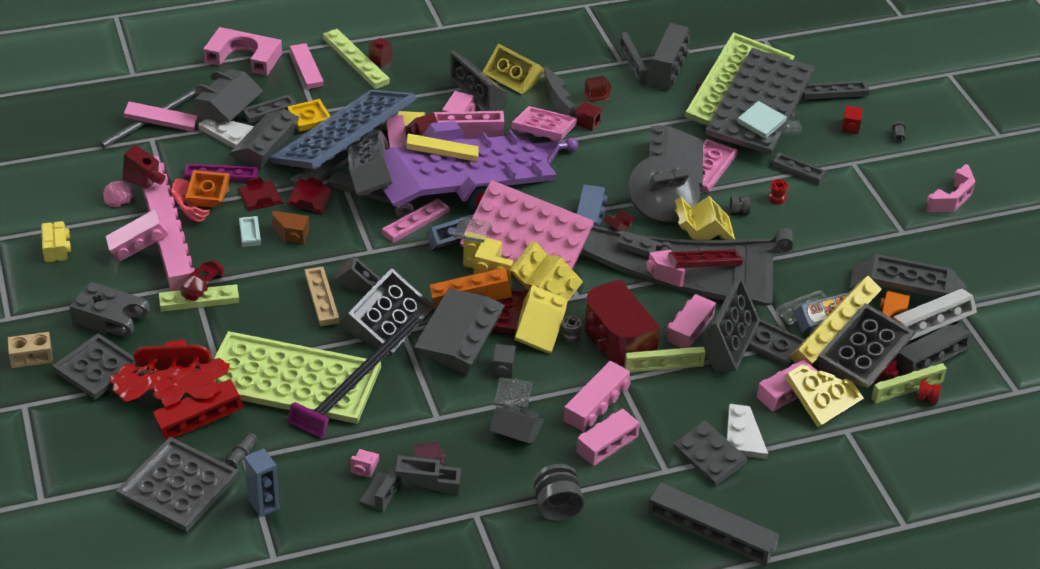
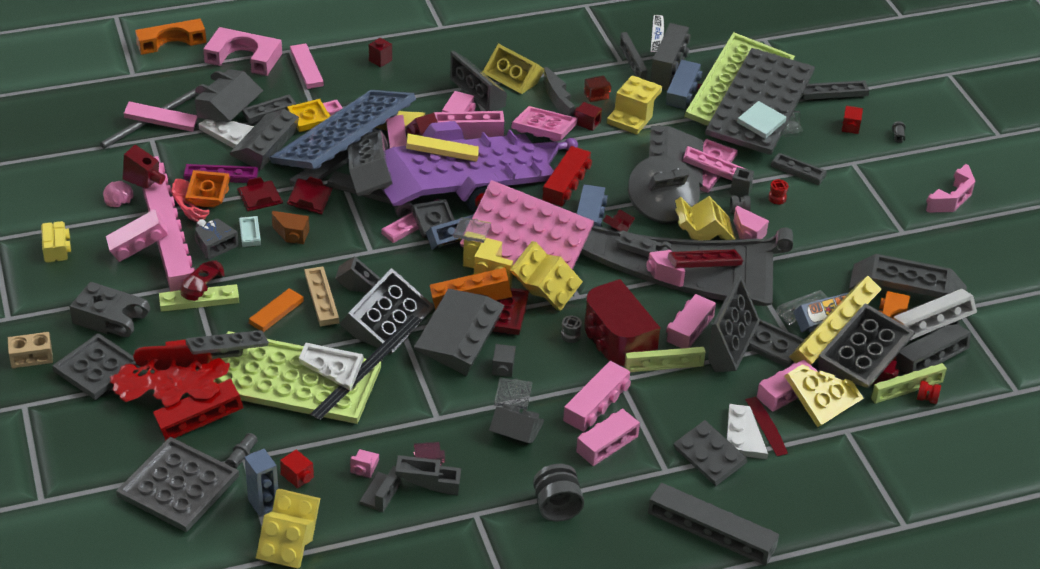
magenta tile [287,402,329,439] -> none
yellowish green plate [323,29,390,89] -> none
light yellow slope [514,285,568,354] -> none
none -> orange arch [135,18,207,55]
none -> dark grey bracket [186,330,269,359]
none -> dark grey torso [195,219,239,260]
none -> orange tile [249,288,304,332]
none -> light yellow bracket [256,489,321,568]
none -> red brick [280,449,314,488]
none -> white wing [299,343,364,391]
none -> bright pink tile [323,100,342,116]
none -> dark grey tile [411,199,455,238]
none -> red brick [542,146,592,206]
none -> light yellow bracket [607,76,662,135]
none -> white sticker [651,15,664,52]
none -> sand blue brick [666,59,703,109]
none -> bright pink tile [683,146,745,180]
none -> dark grey brick [730,167,754,197]
none -> bright pink slope [733,206,769,239]
none -> dark red sticker [745,397,788,456]

